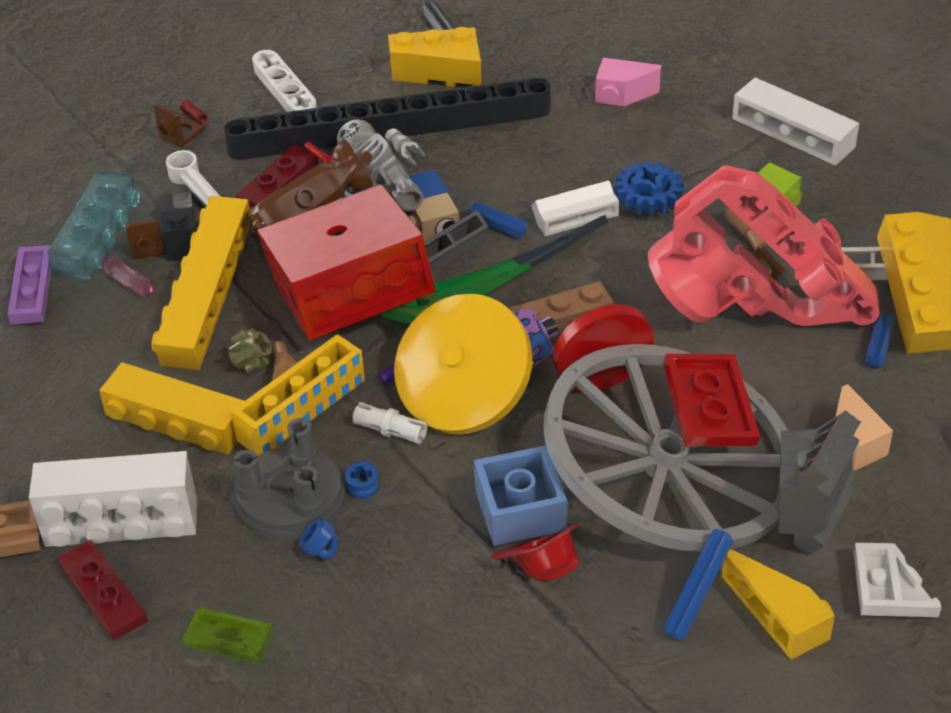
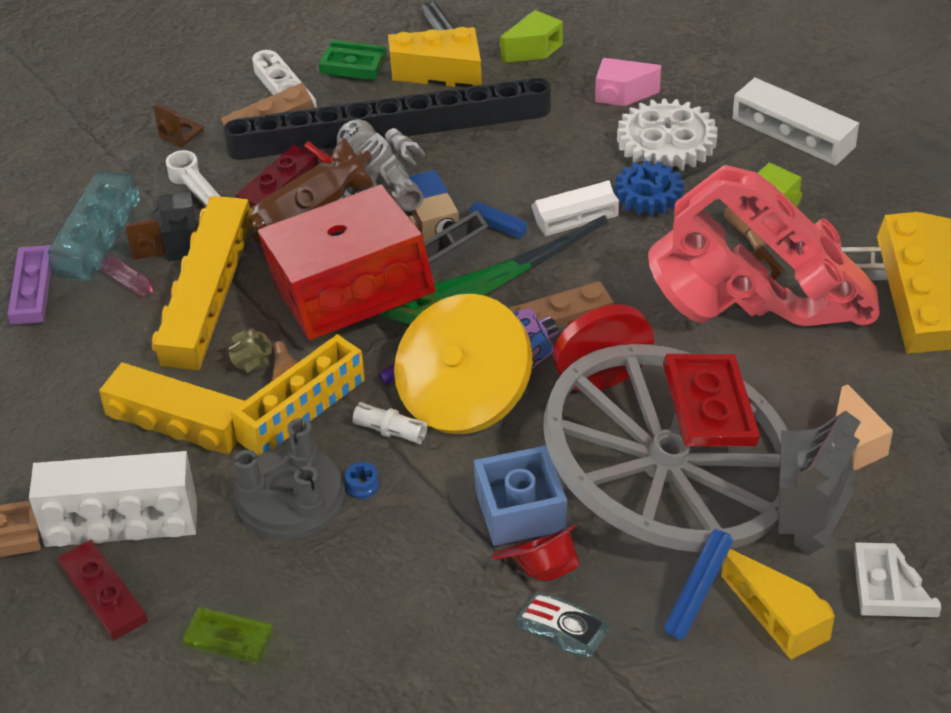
red piece [178,99,209,126] -> none
blue tile [299,517,338,559] -> none
blue axle [864,312,895,369] -> none
none -> medium nougat plate [221,82,315,126]
none -> green plate [319,40,387,80]
none -> lime slope [499,10,563,63]
none -> slope [516,592,611,656]
none -> white gear [617,99,718,171]

